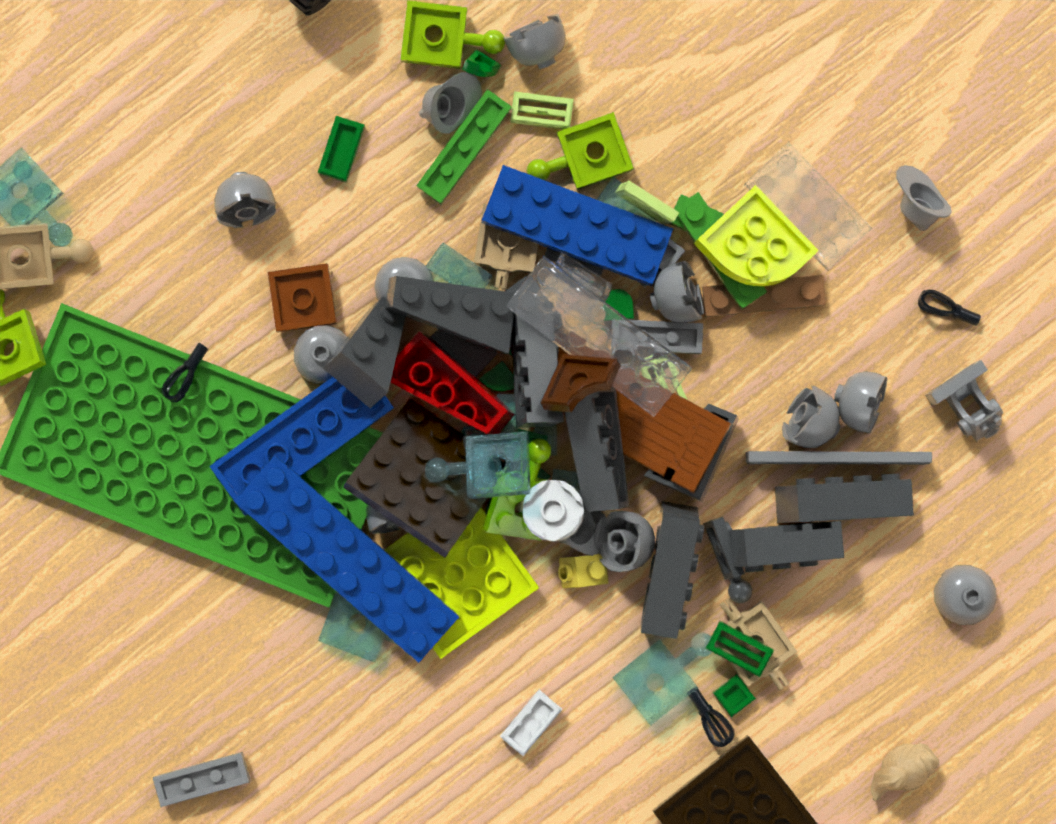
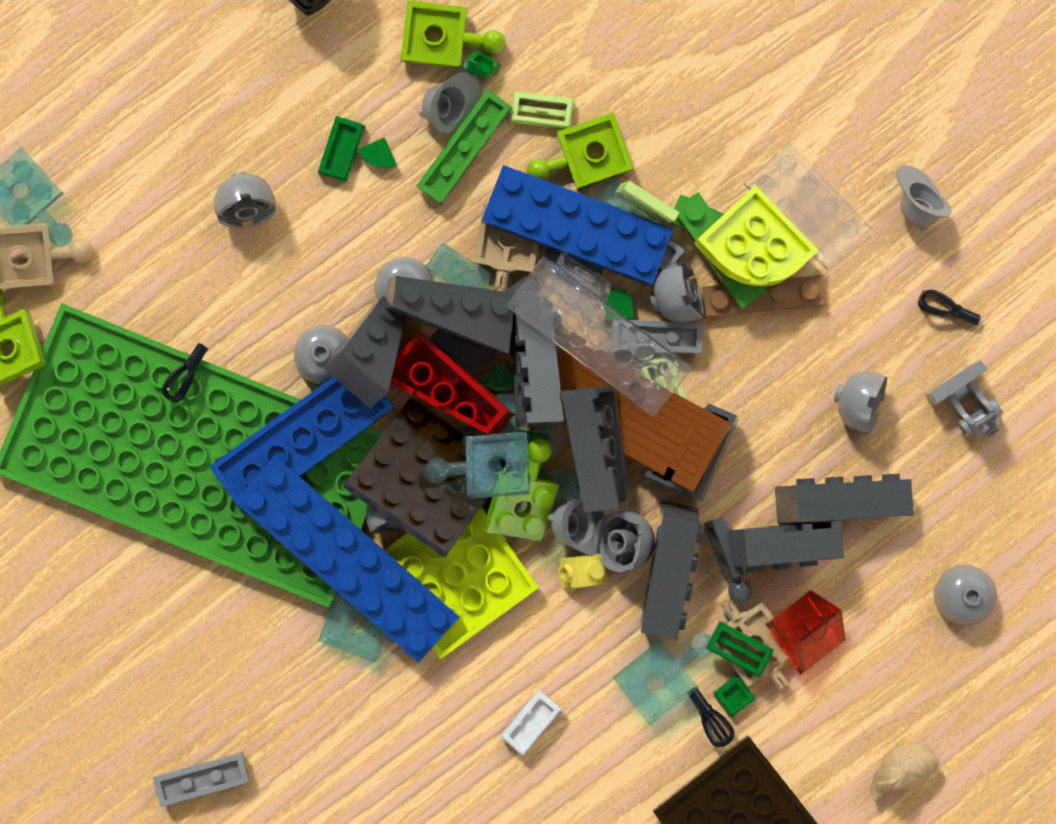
dark orange plate [268,263,337,333] -> none
light grey cylinder [504,14,566,69] -> none
white tile [523,480,585,542] -> none
reddish brown tile [541,354,621,412] -> none
light grey tile [746,451,932,465] -> none
light grey cylinder [782,386,840,448] -> none
none -> green tile [357,137,397,169]
none -> clear red slope [765,590,846,674]

